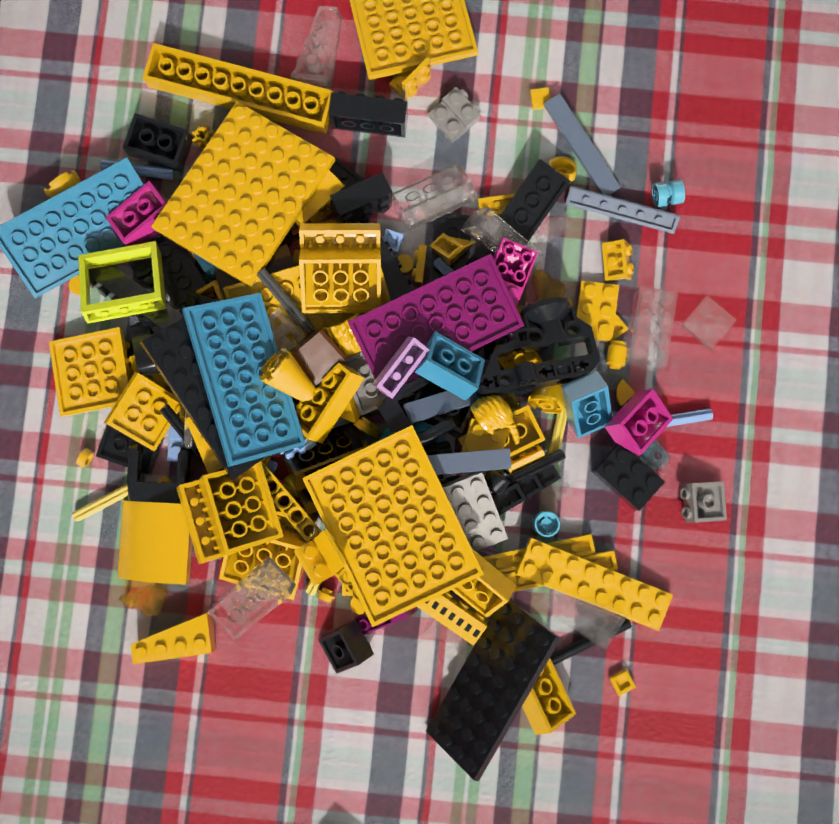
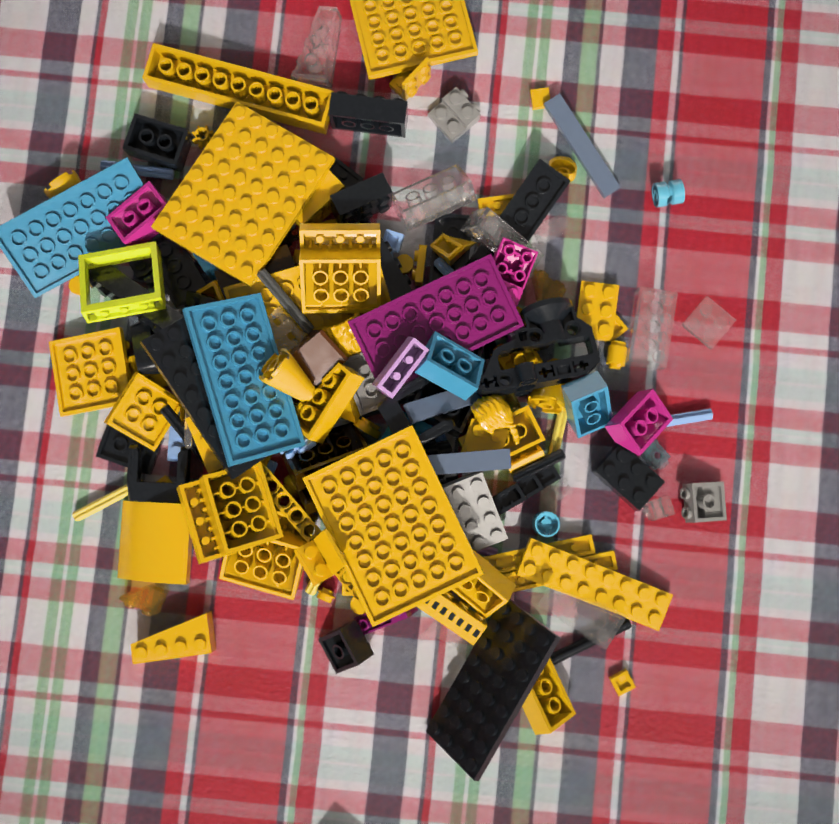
yellow tile [76,448,94,468] -> none
clear brick [207,557,296,640] -> none
black head [484,469,511,495] -> none
tile [565,185,680,234] -> none
yellow bracket [602,239,634,281] -> none
yellow tile [616,379,635,406] -> none
none -> clear brick [642,495,675,521]

